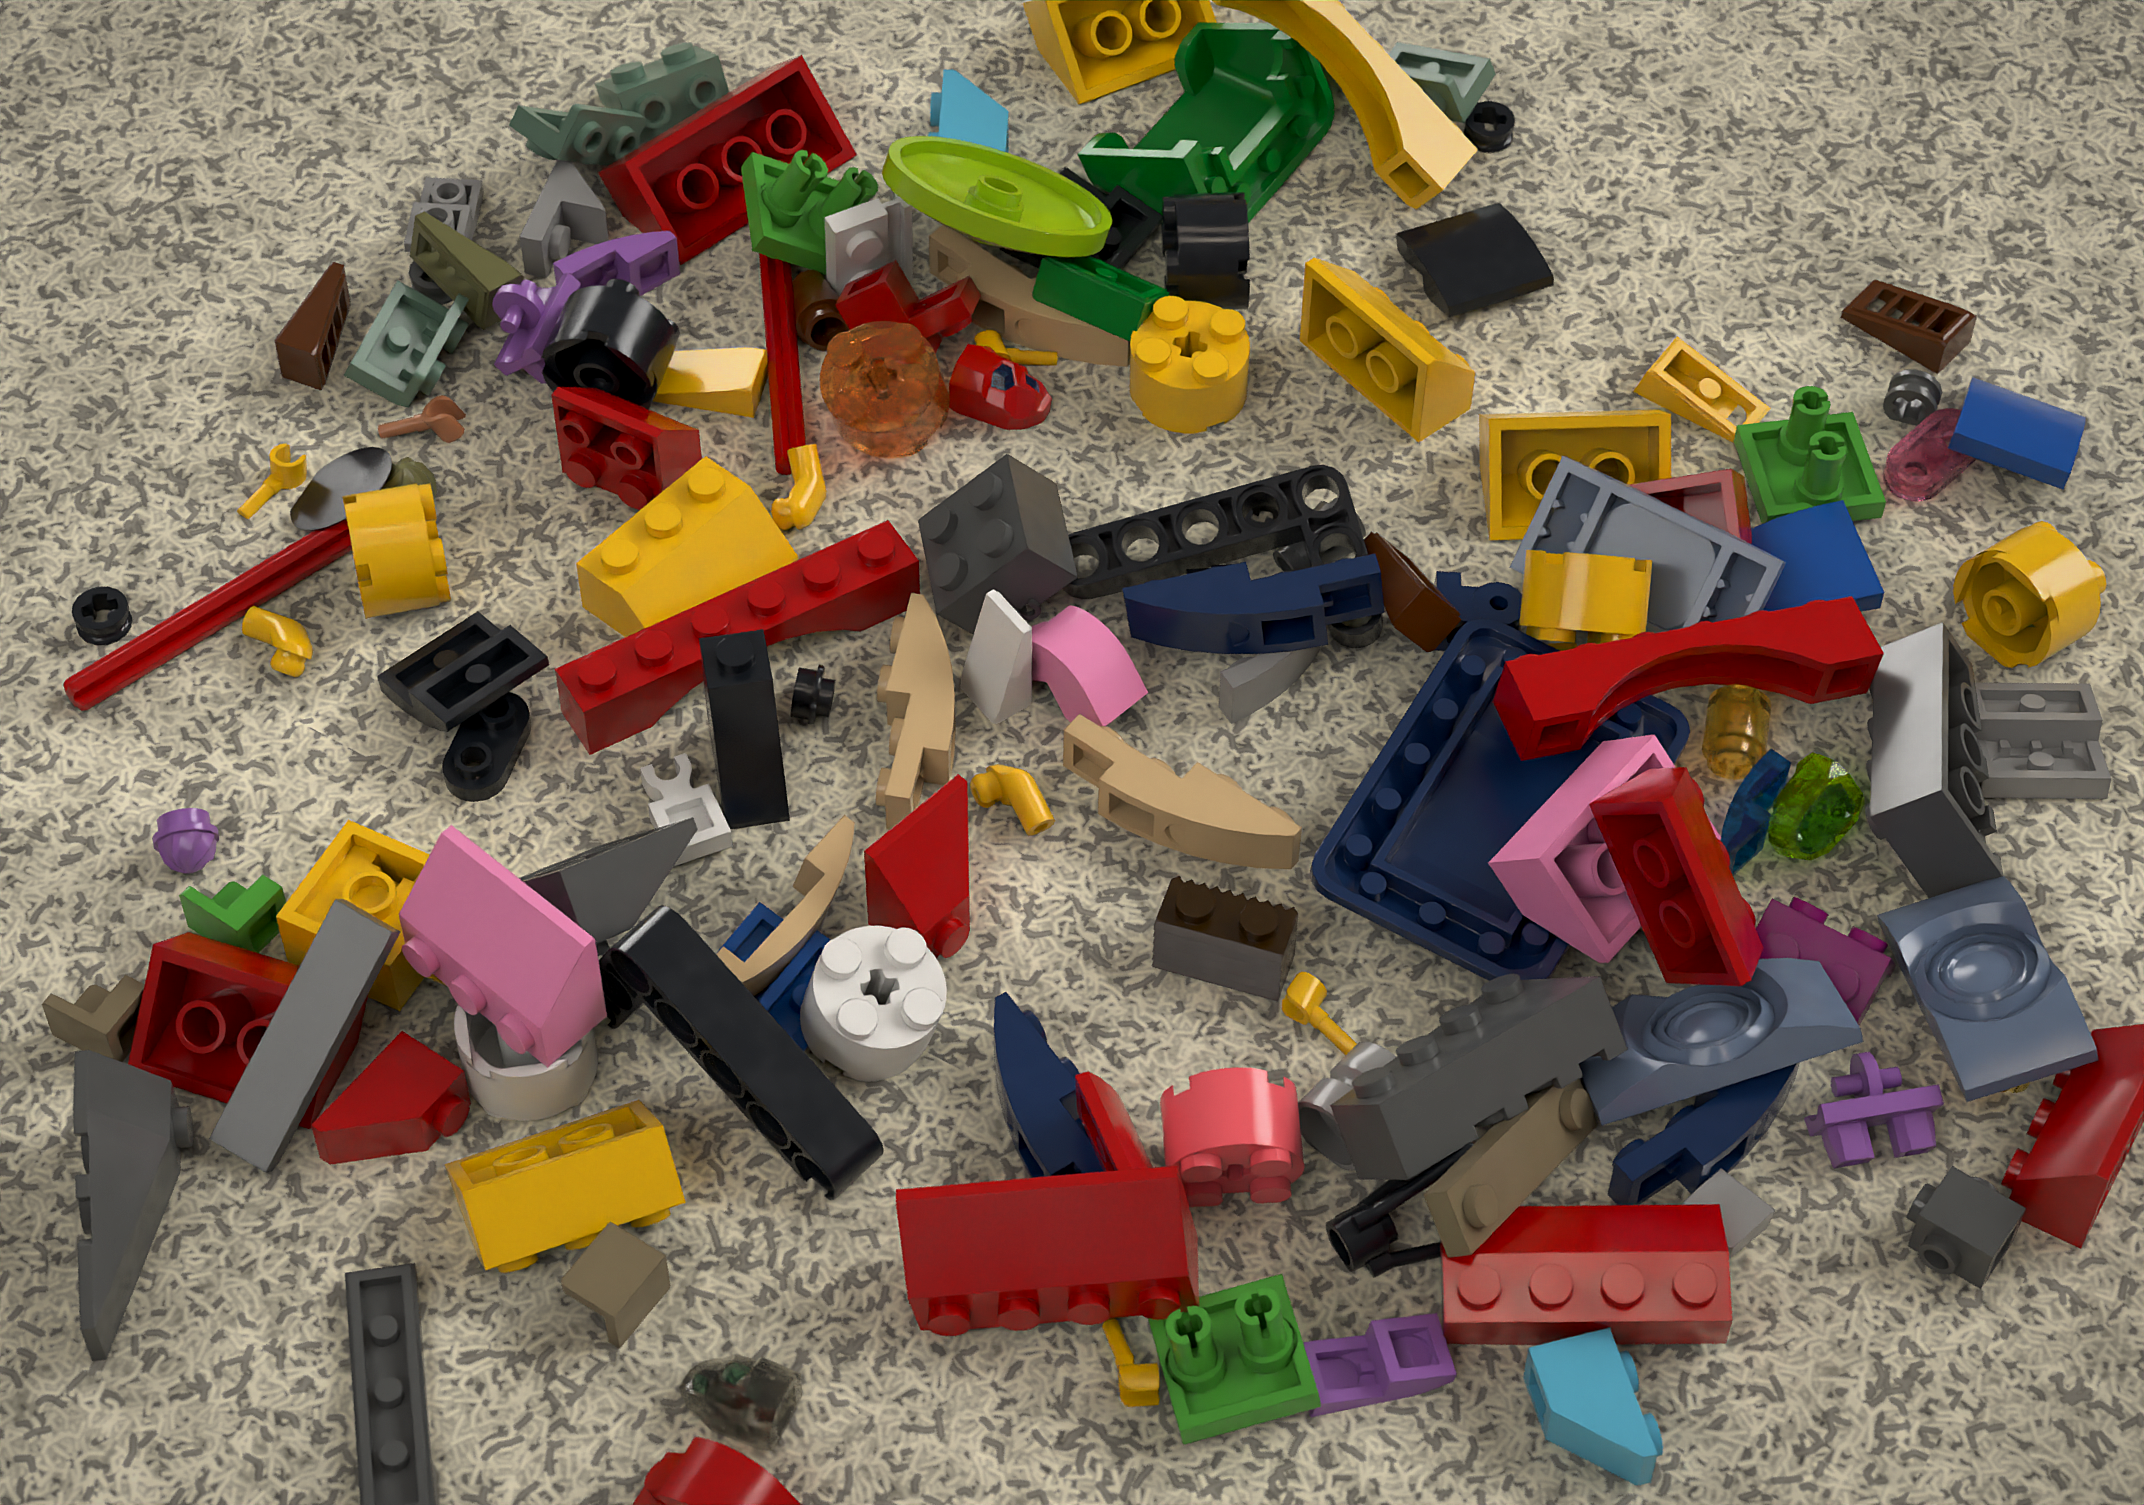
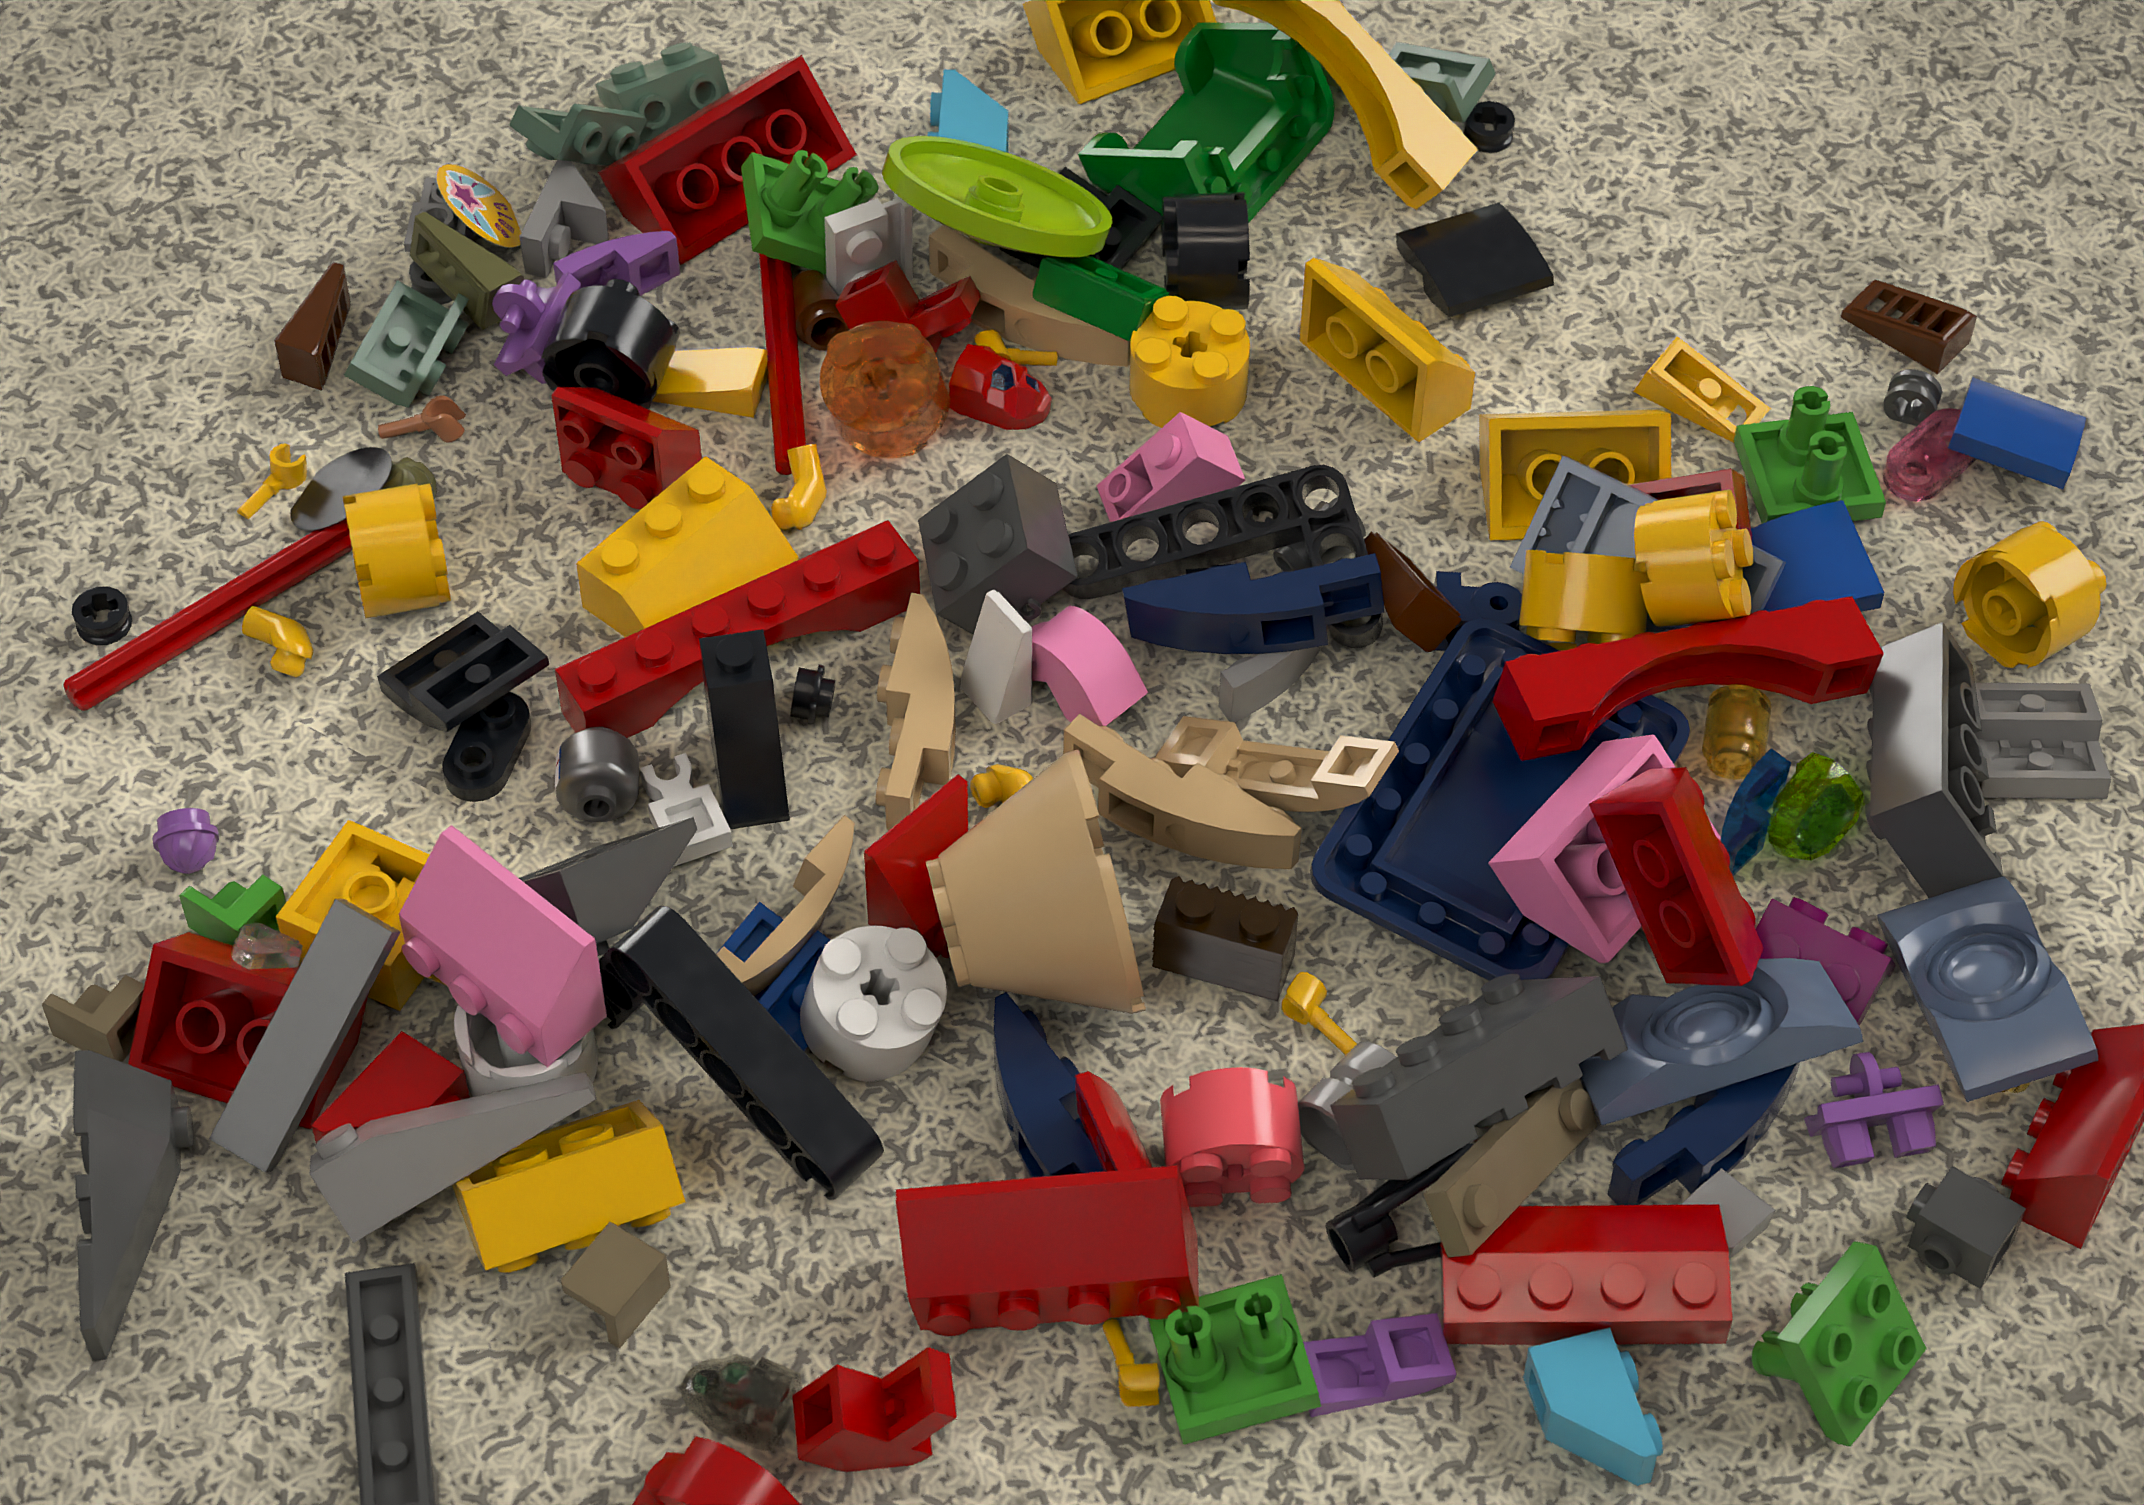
none -> clear tile [231,923,303,969]
none -> light grey slope [309,1072,596,1243]
none -> sticker [436,164,521,248]
none -> flat silver head [555,727,639,822]
none -> red brick [792,1347,957,1472]
none -> tan cone [926,750,1146,1014]
none -> bright pink slope [1096,412,1245,522]
none -> tan slope [1154,716,1399,812]
none -> yellow brick [1634,490,1753,627]
none -> bright green plate [1752,1241,1927,1447]

